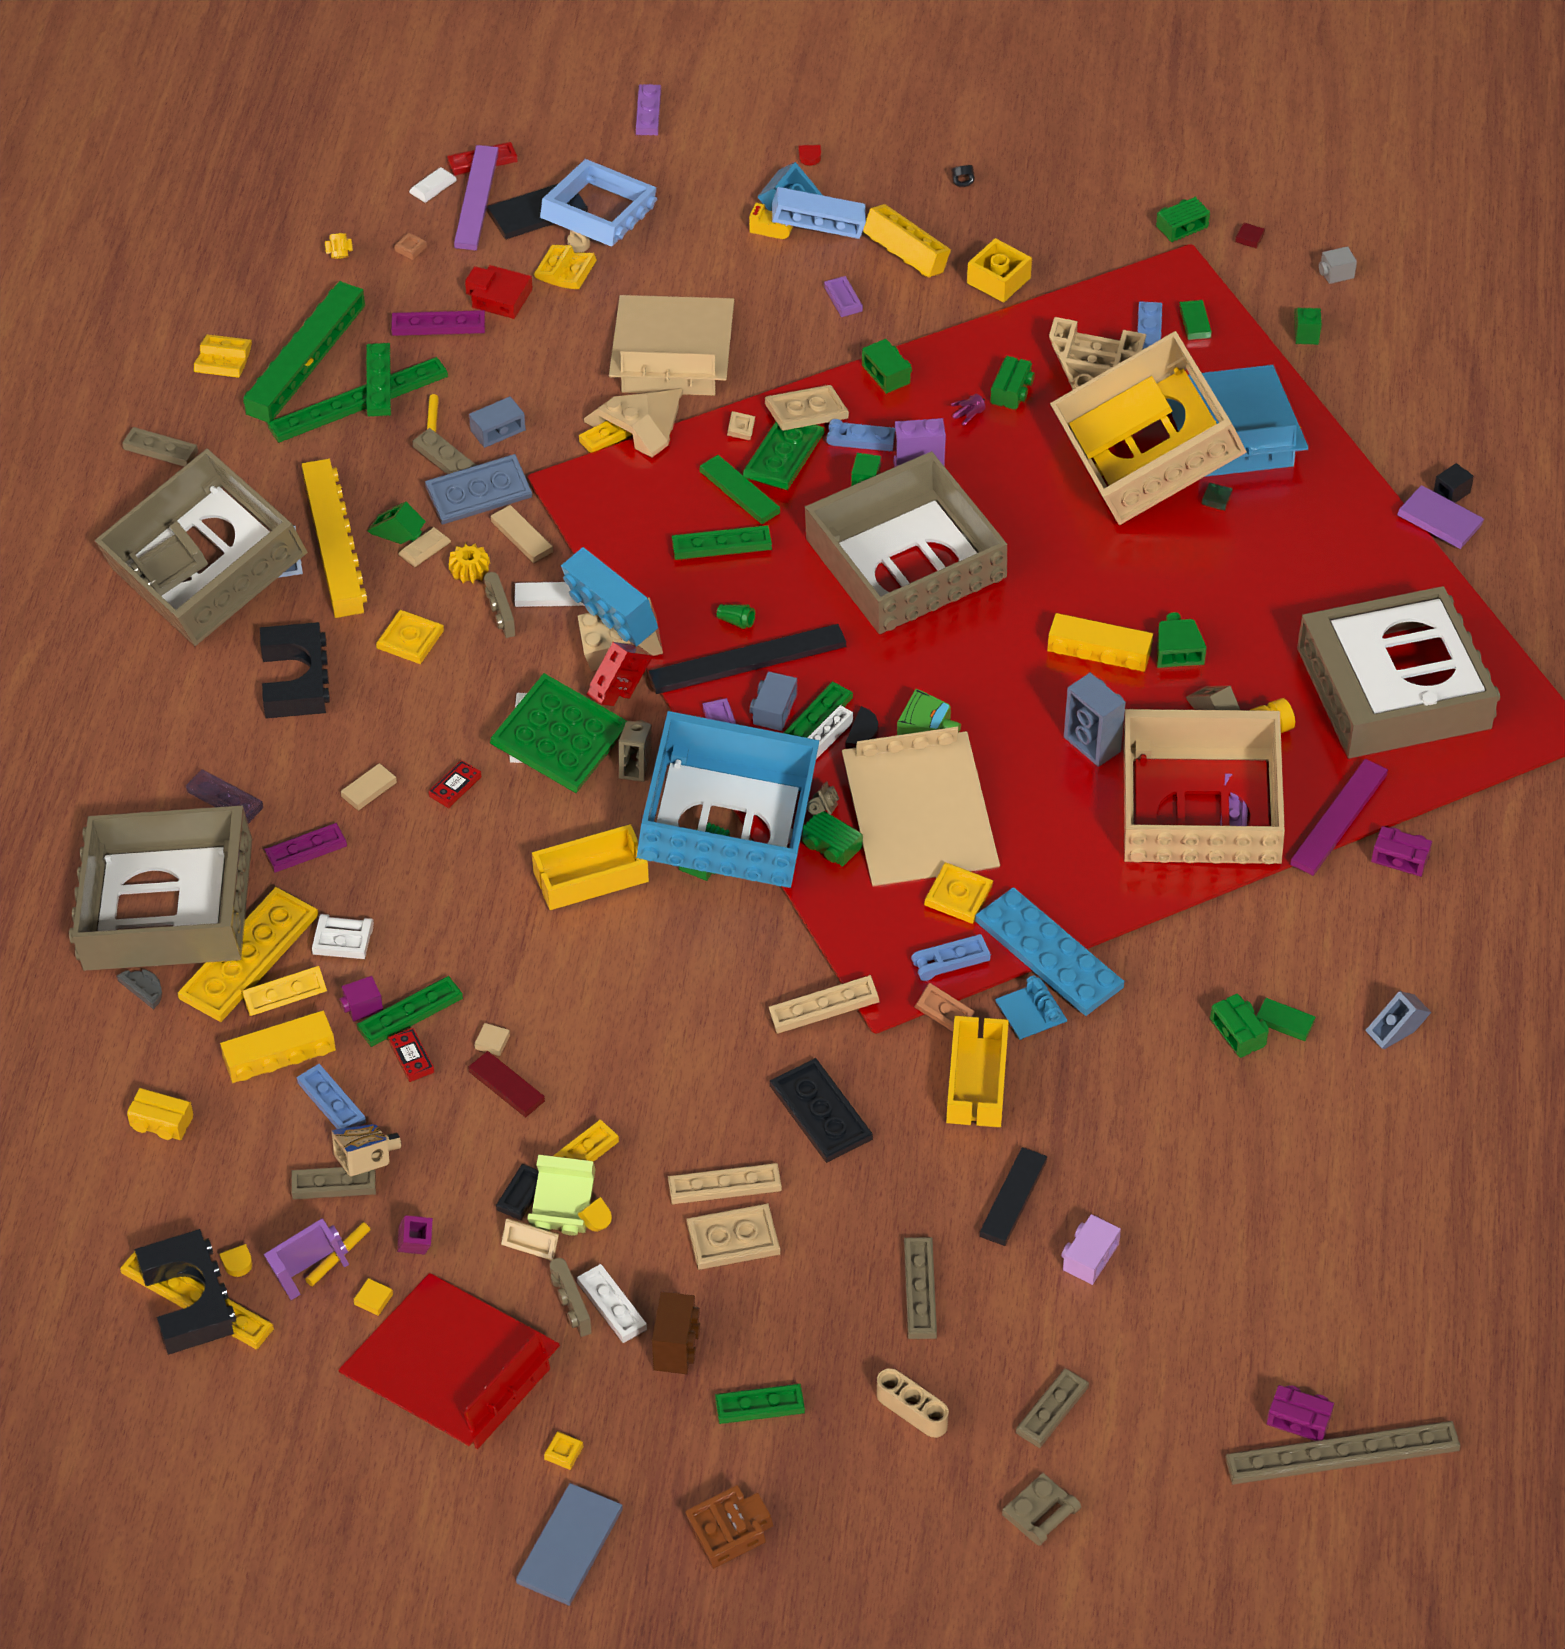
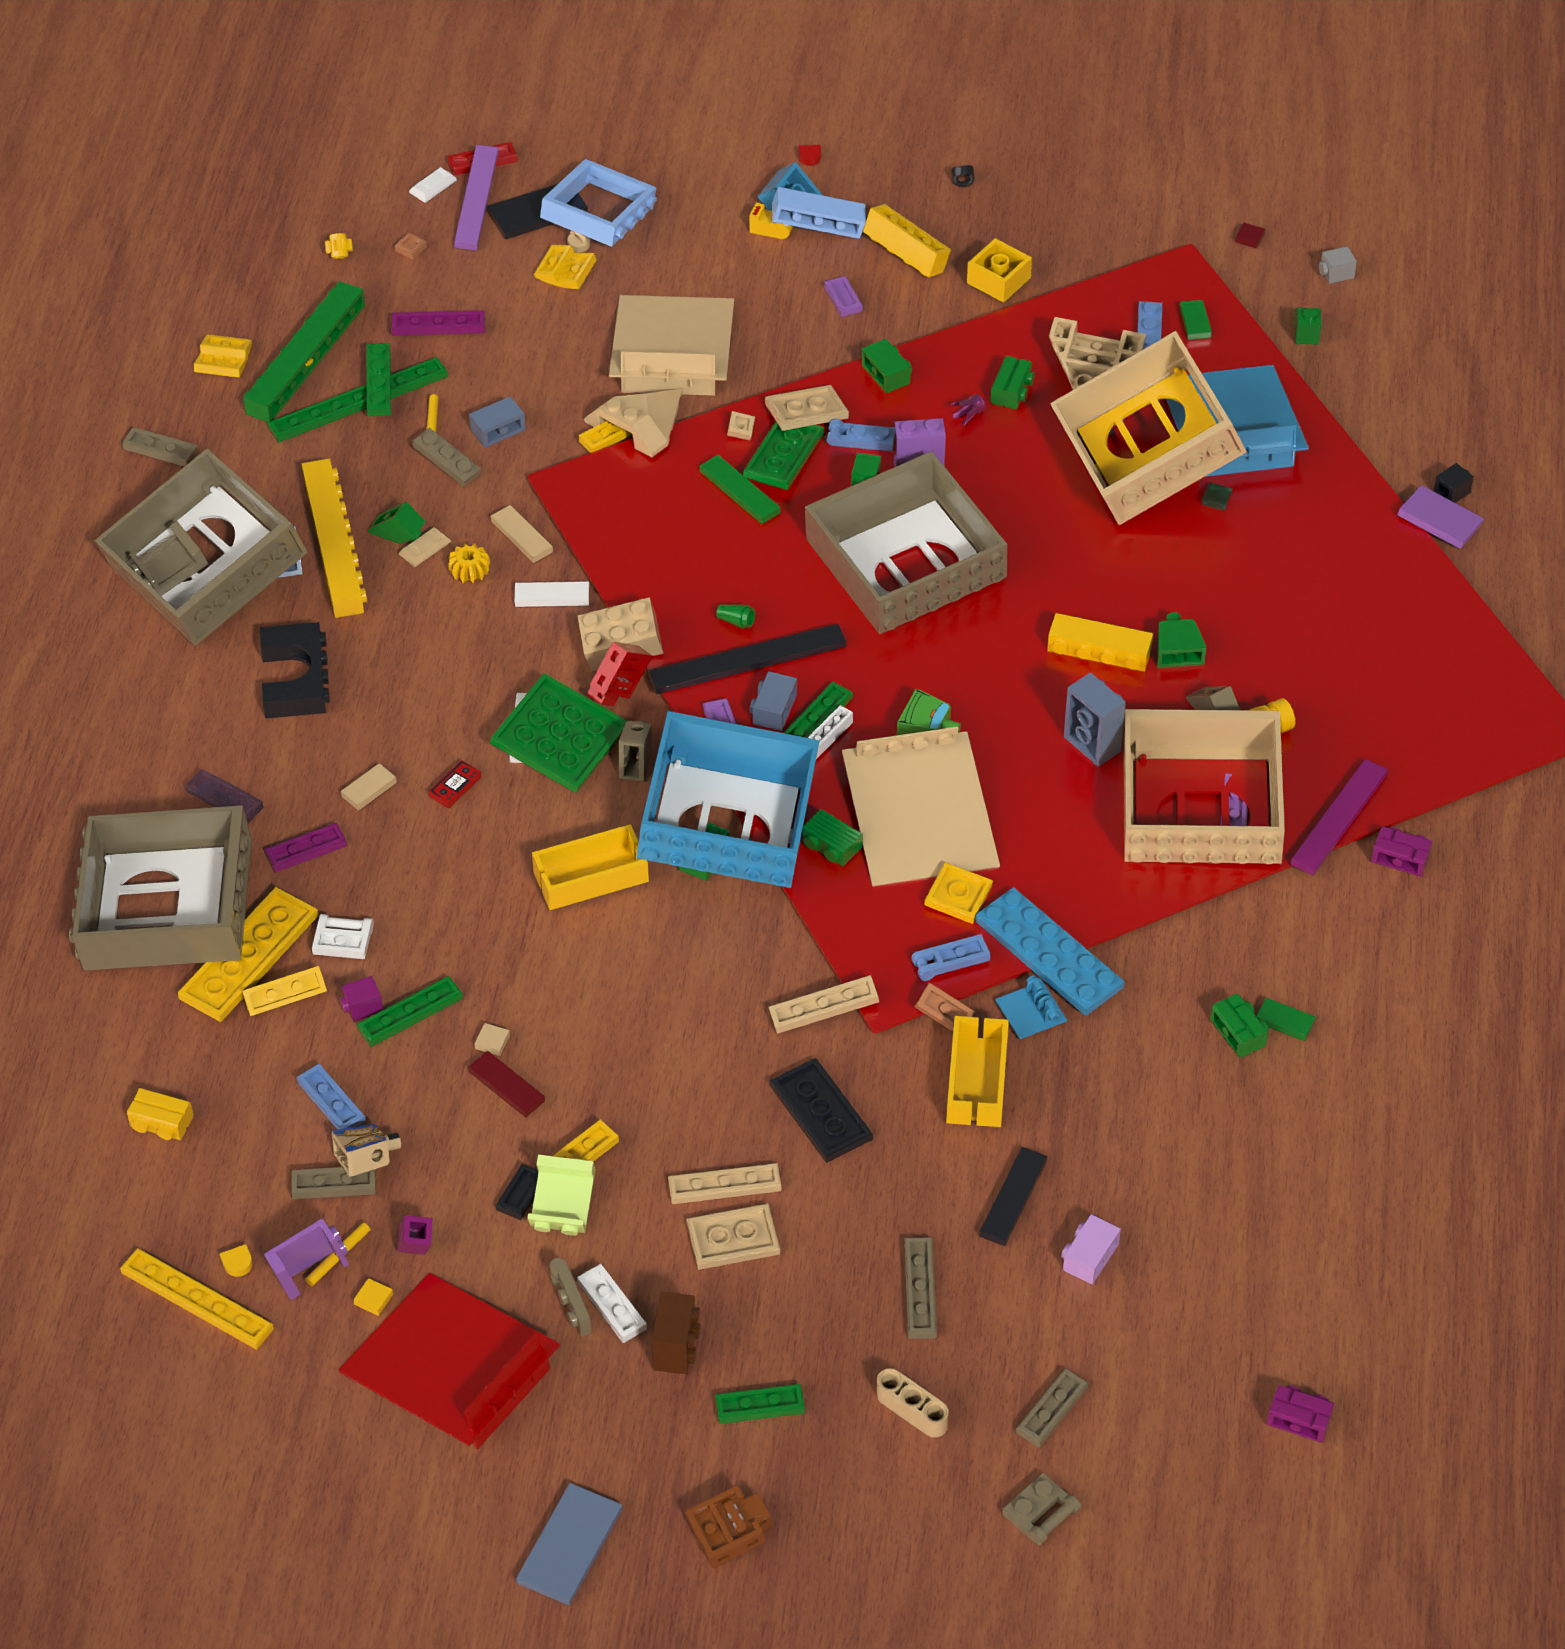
dark grey tile [117,970,162,1010] -> none
black arch [135,1229,237,1355] -> none
yellow brick [220,1010,336,1083] -> none
yellow tile [376,610,444,664] -> none
tile [388,1028,435,1082] -> none
sand blue tile [425,454,532,525] -> none
red piece [465,265,533,319] -> none
dark tan plate [484,572,515,638] -> none
tan tile [501,1218,559,1260] -> none
yellow tile [544,1431,583,1470] -> none
dark azure brick [561,547,658,647] -> none
yellow tile [578,1197,612,1232] -> none
medium lavender plate [636,84,661,135] -> none
green plate [672,525,772,560] -> none
dark tan hinge [807,781,839,815] -> none
black tile [845,706,878,749] -> none
yellow tile [1068,376,1173,459] -> none
green brick [1156,197,1210,243] -> none
dark tan tile [1226,1421,1460,1485] -> none
door [1297,586,1500,759] -> none
sand blue slope [1365,991,1432,1049] -> none

